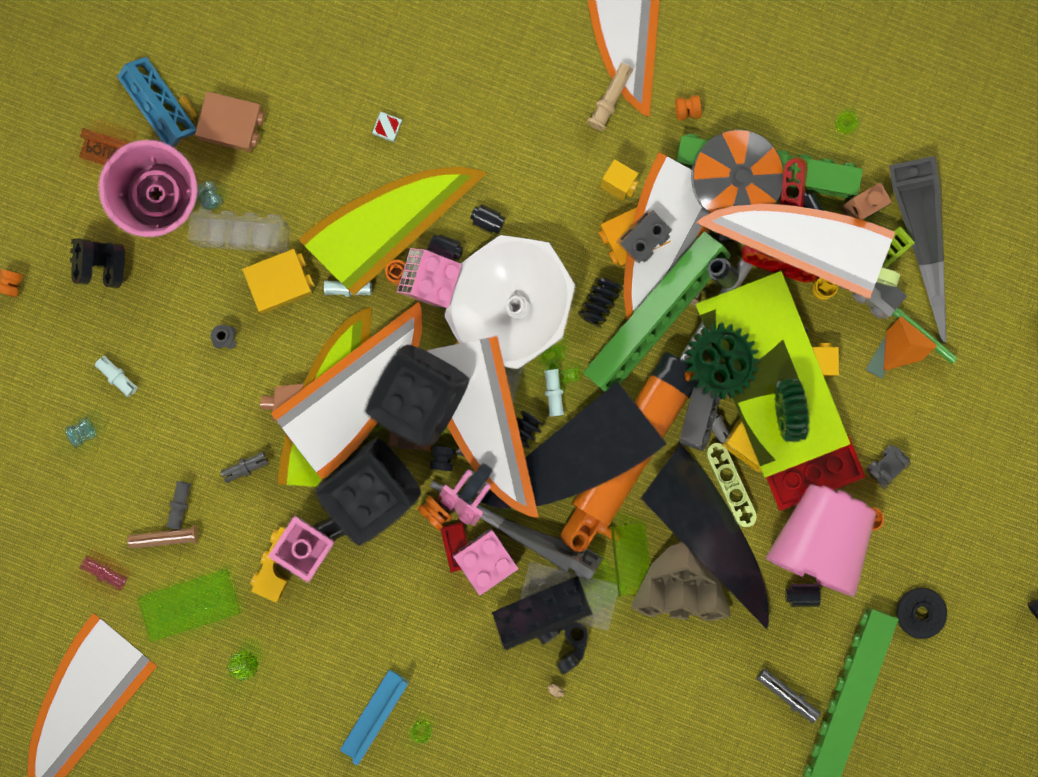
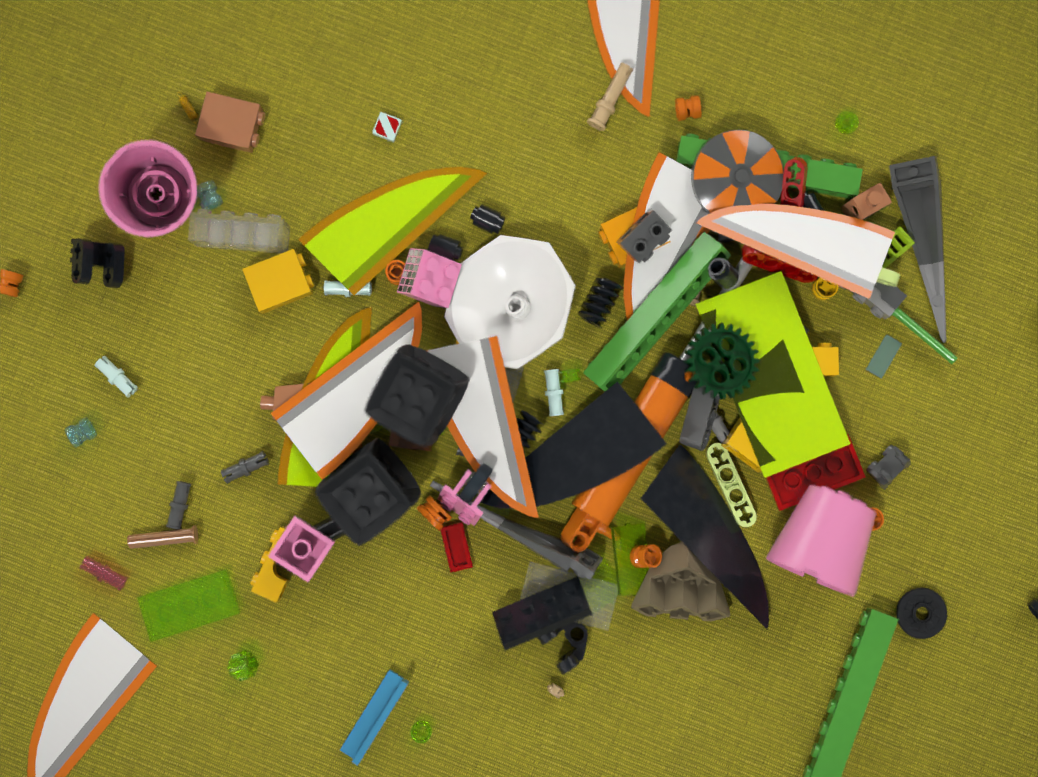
clear orange panel [79,128,129,166] -> none
dark azure fence [117,57,196,148] -> none
dark grey brick [210,324,237,349] -> none
black wheel [430,446,455,472] -> none
bright pink brick [452,528,518,595] -> none
clear neon green gear [539,343,566,370] -> none
yellow brick [600,159,639,201] -> none
dark grey pin [756,668,821,724] -> none
dark green gear [774,378,810,442] -> none
black brick [785,583,821,607] -> none
orange slope [883,316,937,371] -> none
none -> orange wheel [630,544,662,568]

